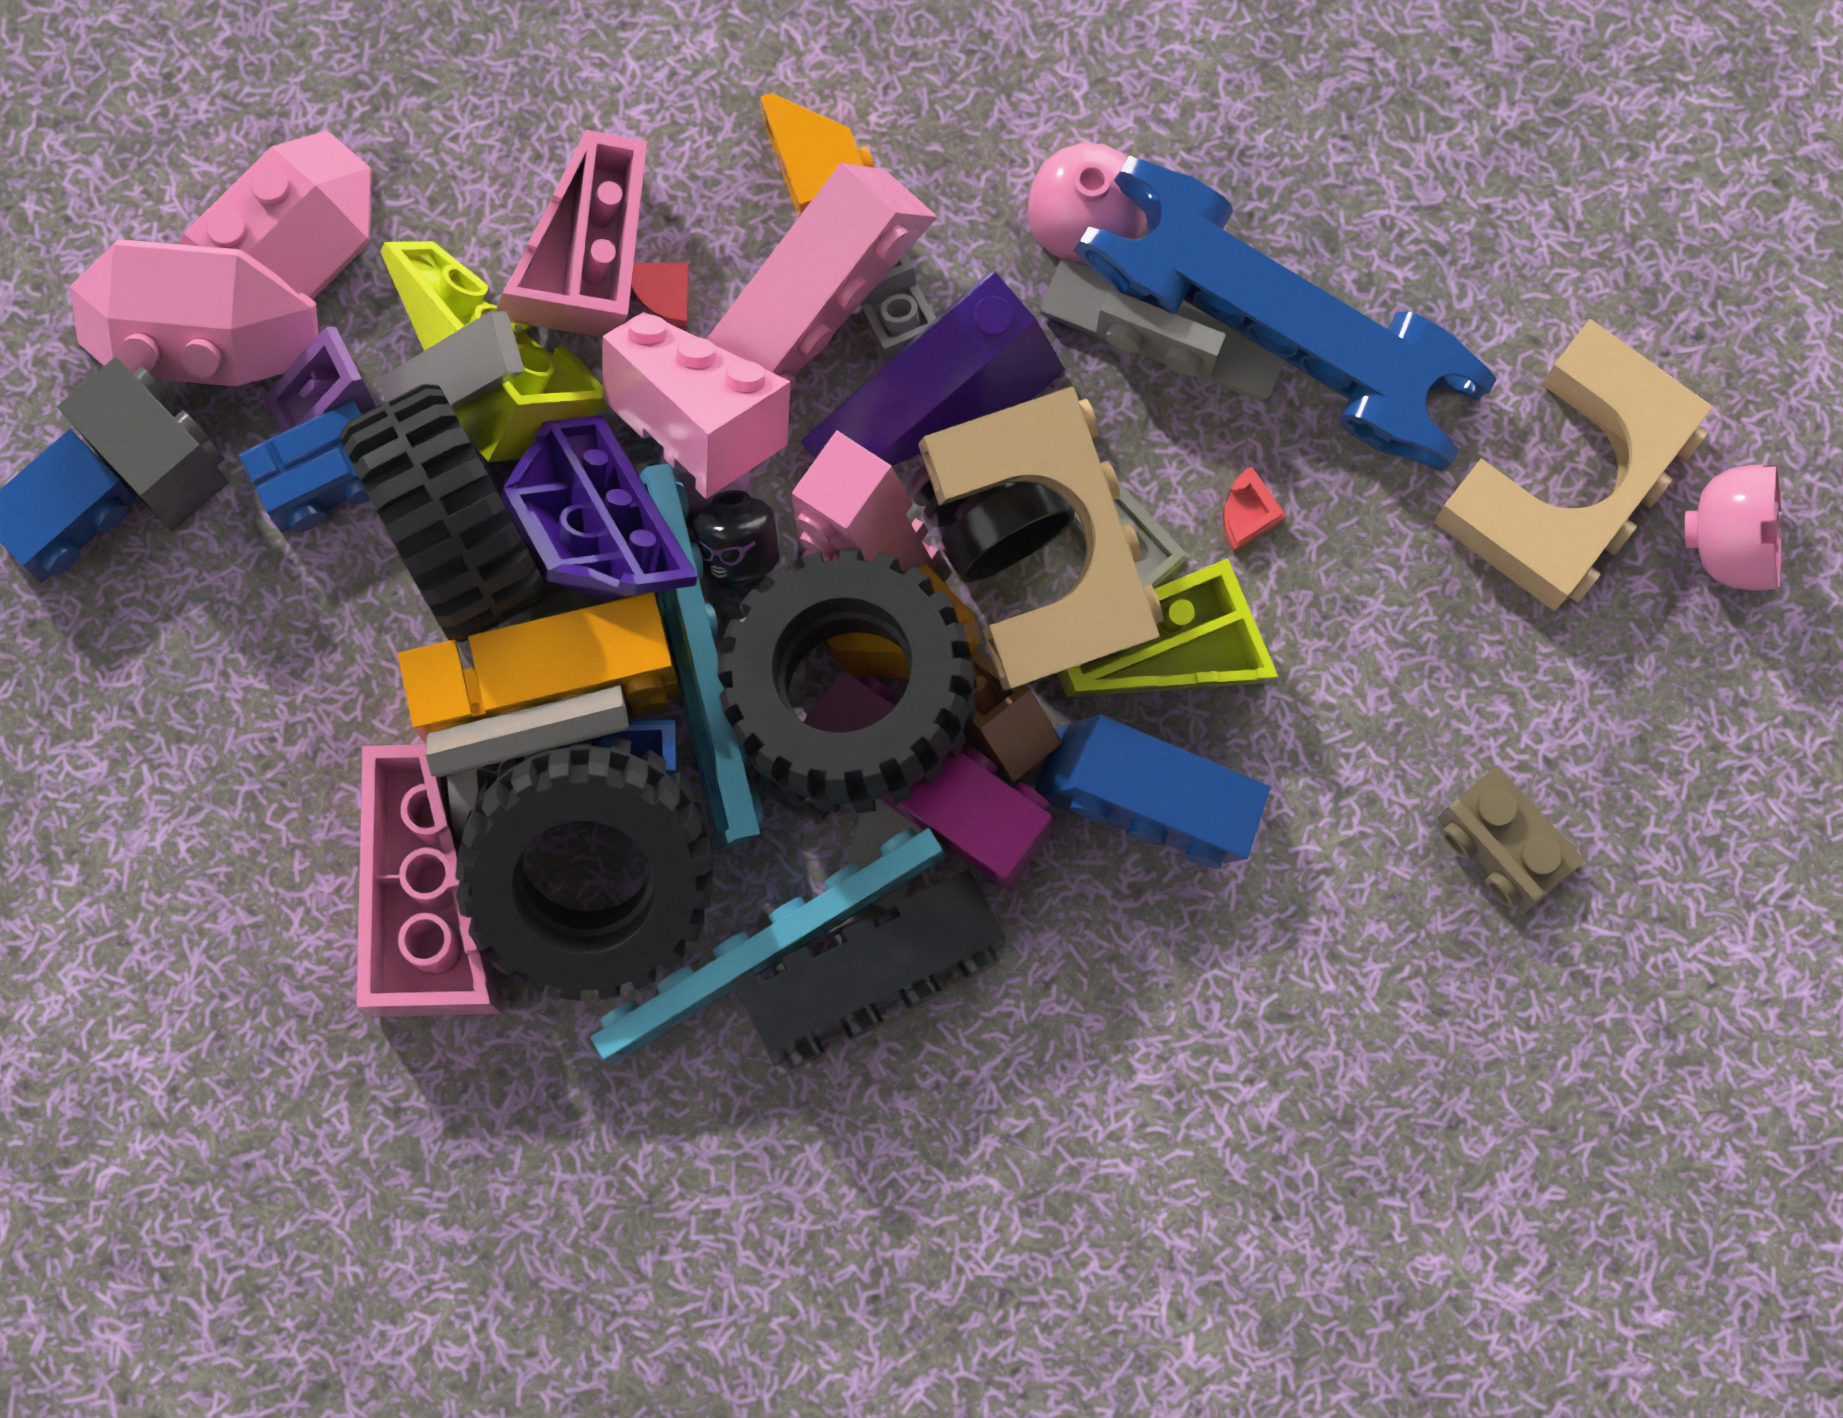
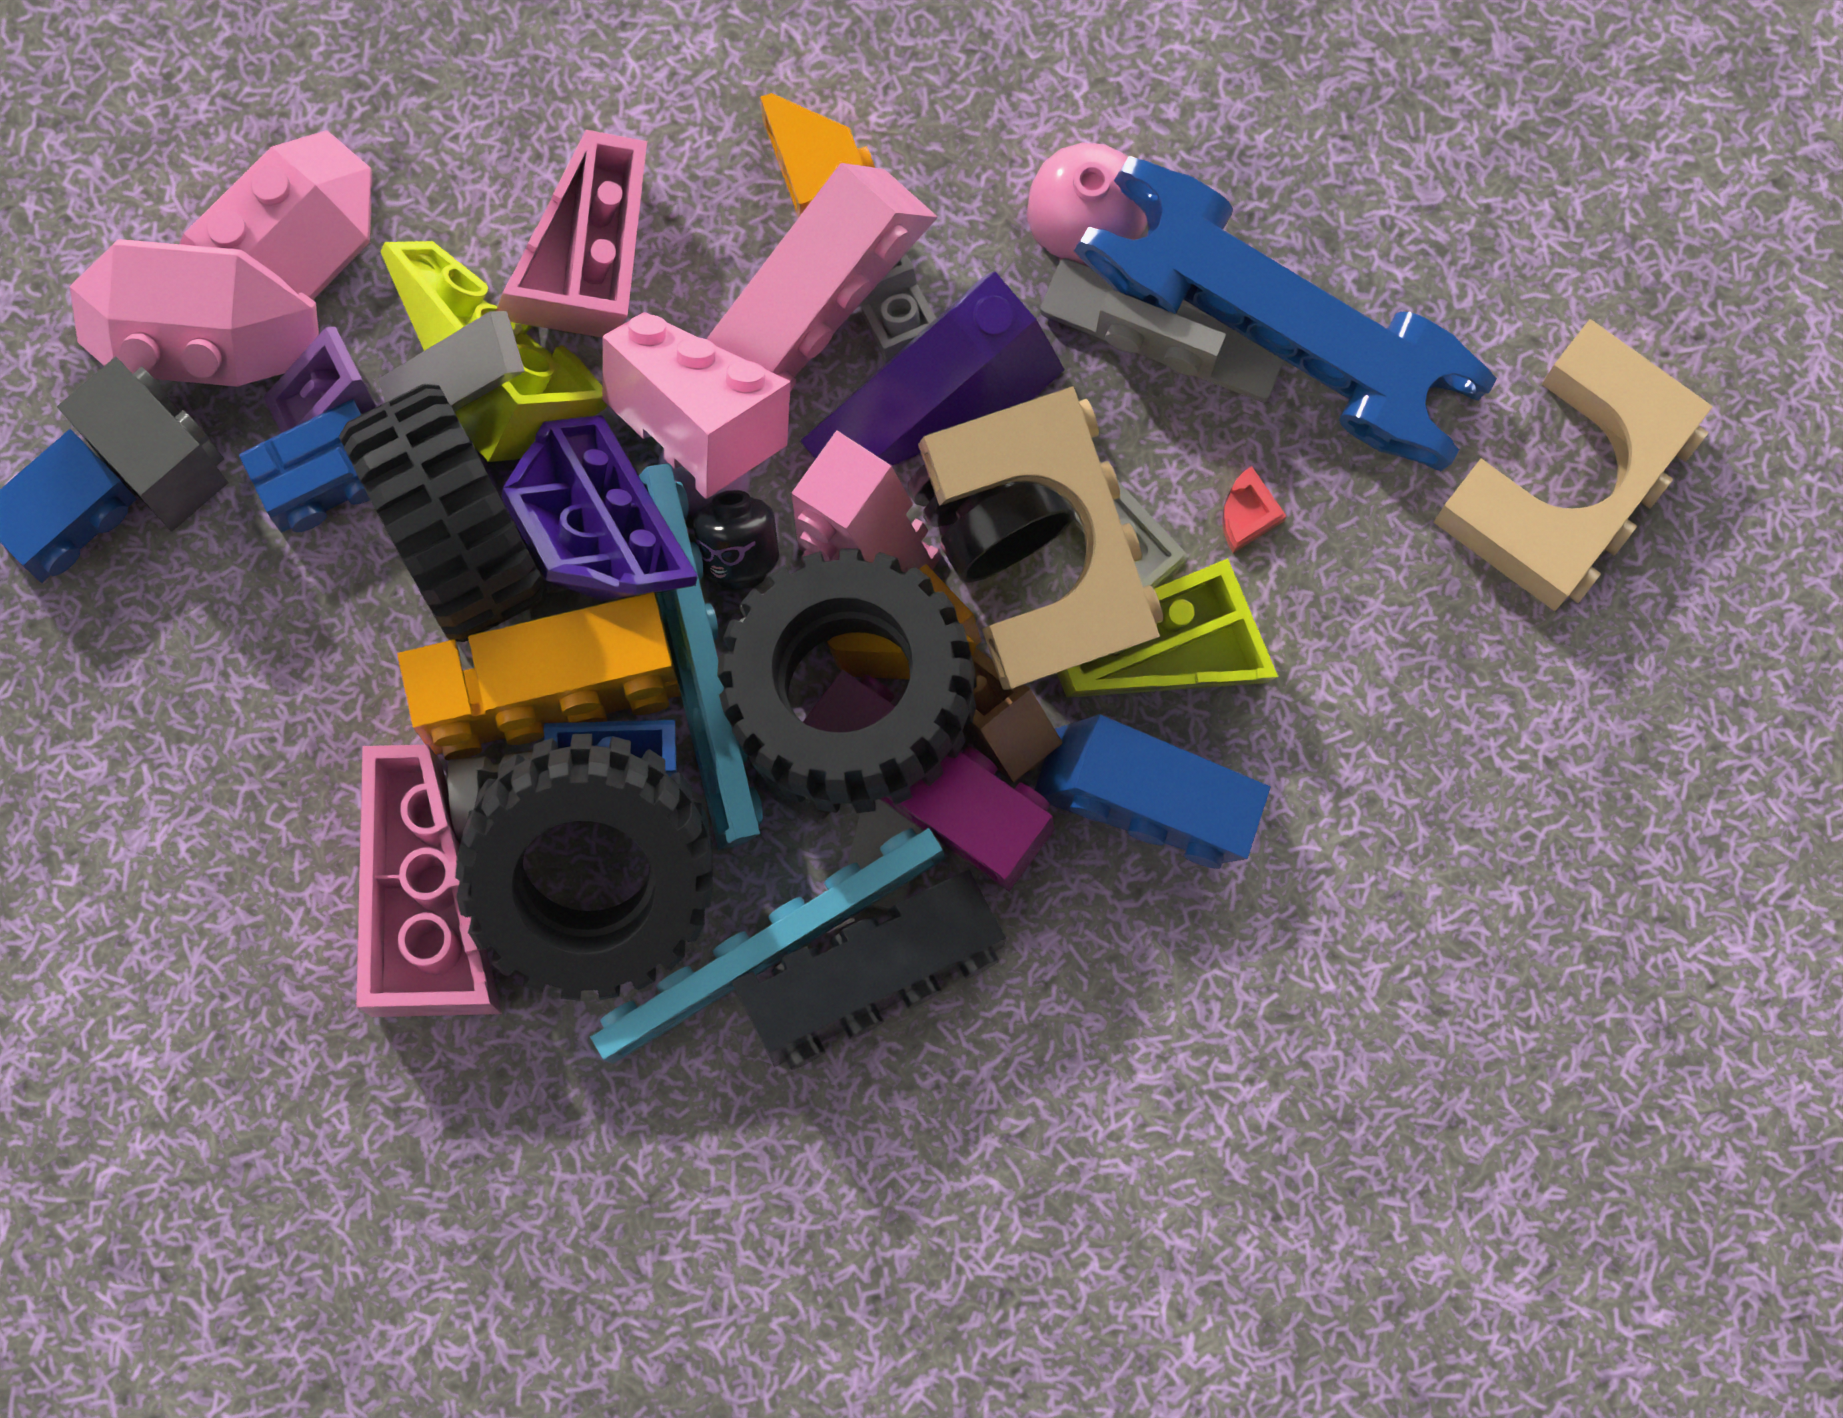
light grey tile [425,685,629,778] -> none
coral tile [631,263,689,328] -> none
dark tan bracket [1438,765,1585,914] -> none
bright pink cylinder [1685,464,1782,591] -> none

